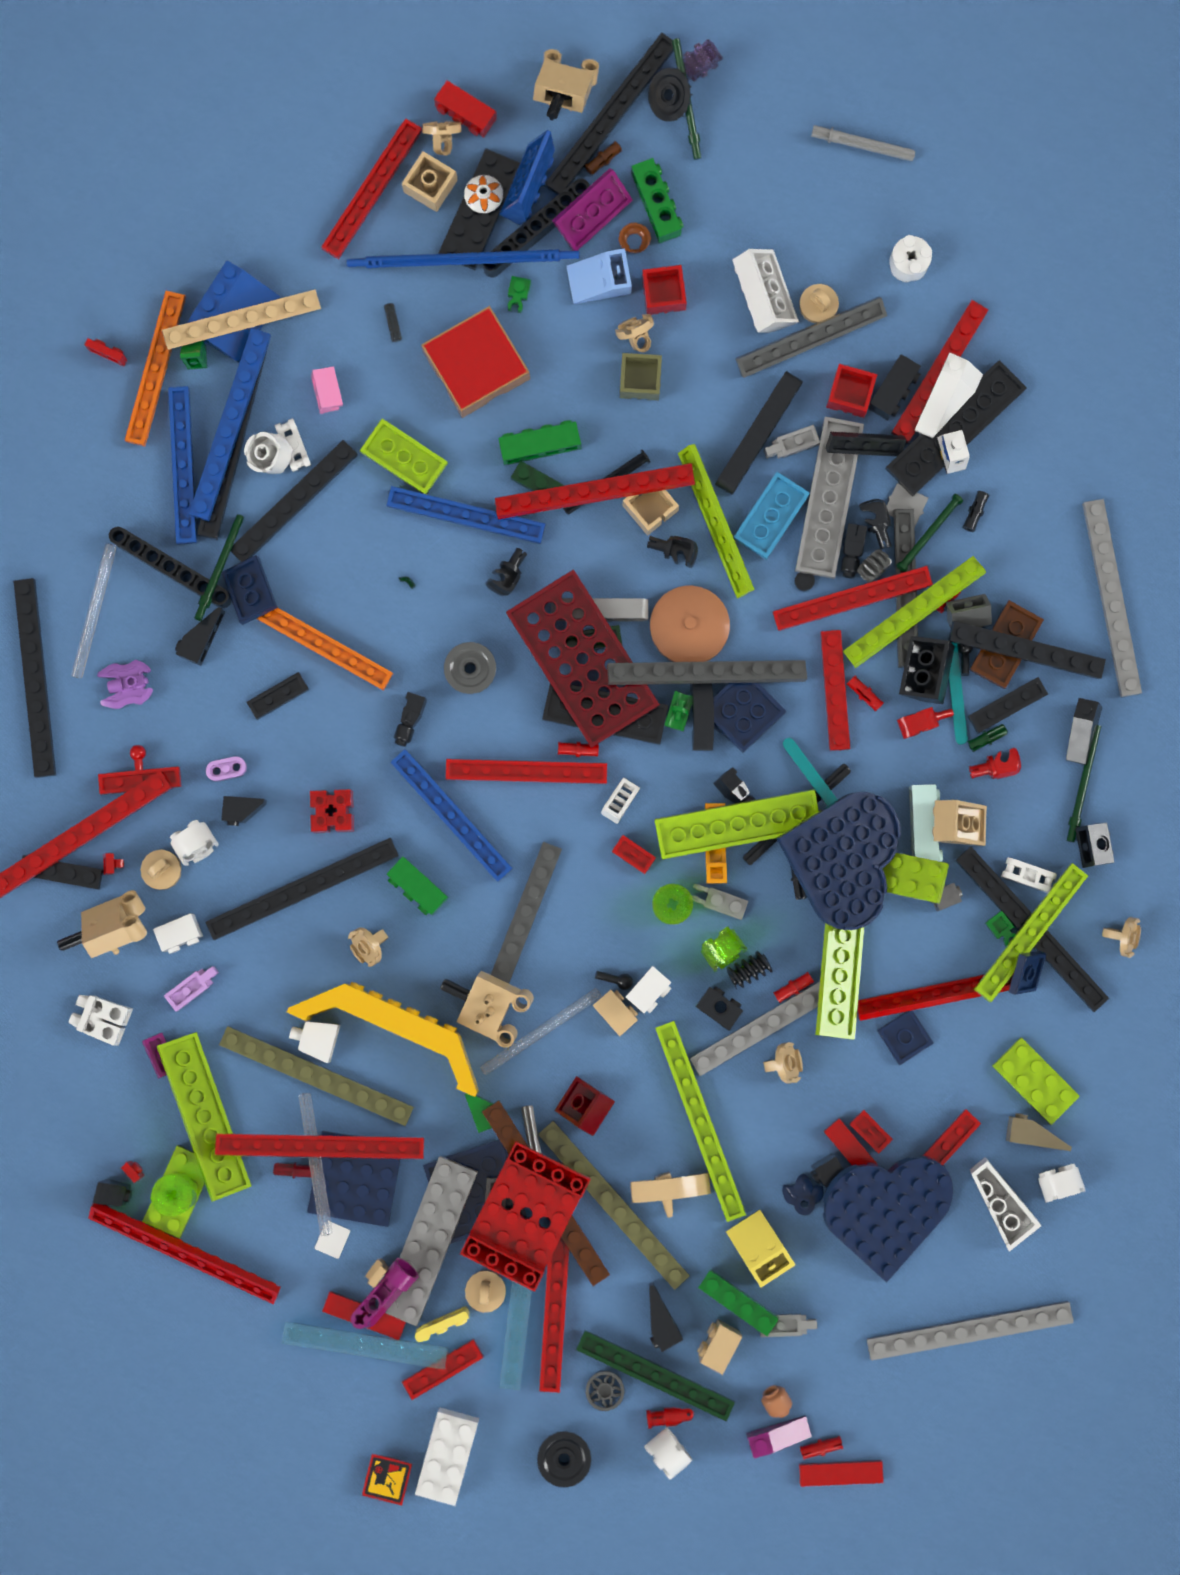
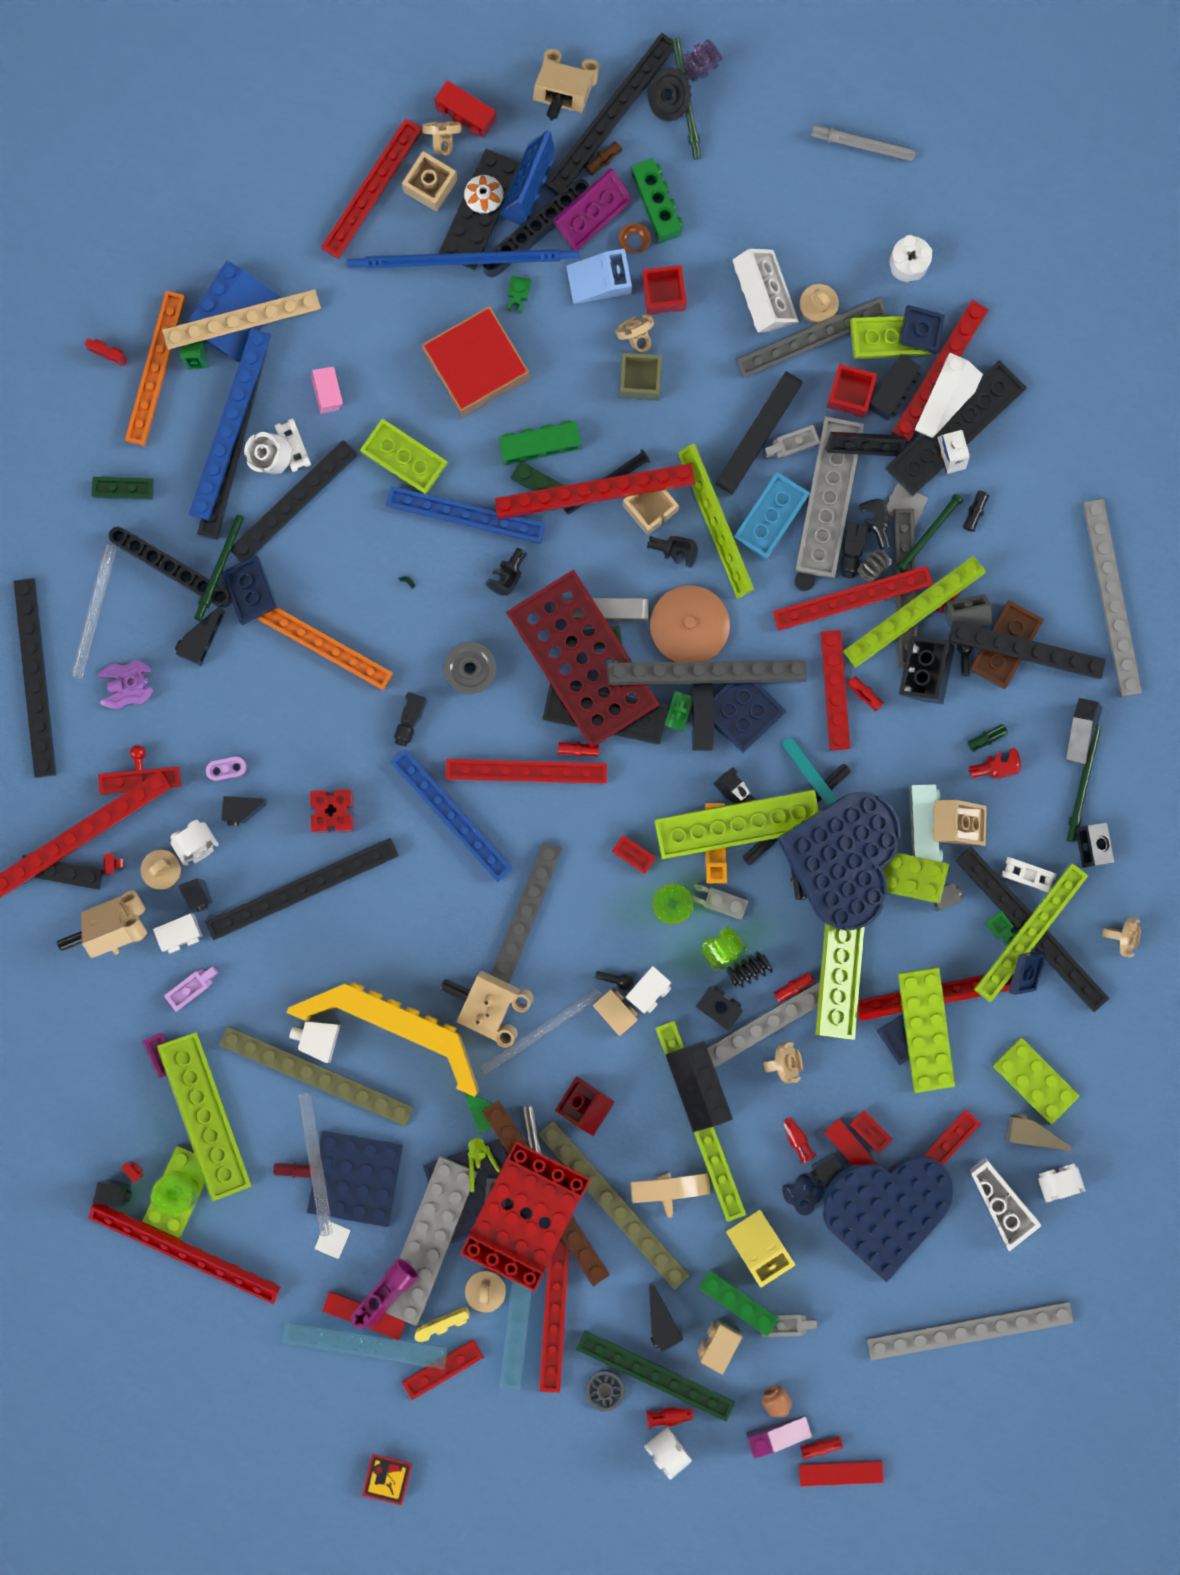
white hips [69,995,133,1046] -> none
blue plate [168,386,197,545] -> none
red plate [215,1134,424,1159] -> none
black tile [247,672,309,720] -> none
tan tile [348,927,389,967] -> none
tan slope [365,1258,388,1288] -> none
clear smoke axle [384,303,402,342] -> none
green brick [387,856,449,916] -> none
white brick [415,1407,479,1506] -> none
black gear [537,1431,591,1488] -> none
white slope [601,777,640,824] -> none
red beam [897,707,954,739] -> none
teal piece [949,642,968,745] -> none
black plate [968,677,1048,734] -> none
none -> dark green plate [92,477,154,500]
none -> black slope [178,878,213,912]
none -> lime plant [468,1138,501,1192]
none -> black slope [665,1041,733,1132]
none -> red piece [784,1117,817,1164]
none -> lime plate [850,316,932,359]
none -> lime plate [897,966,955,1093]
none -> dark blue tile [898,305,945,354]

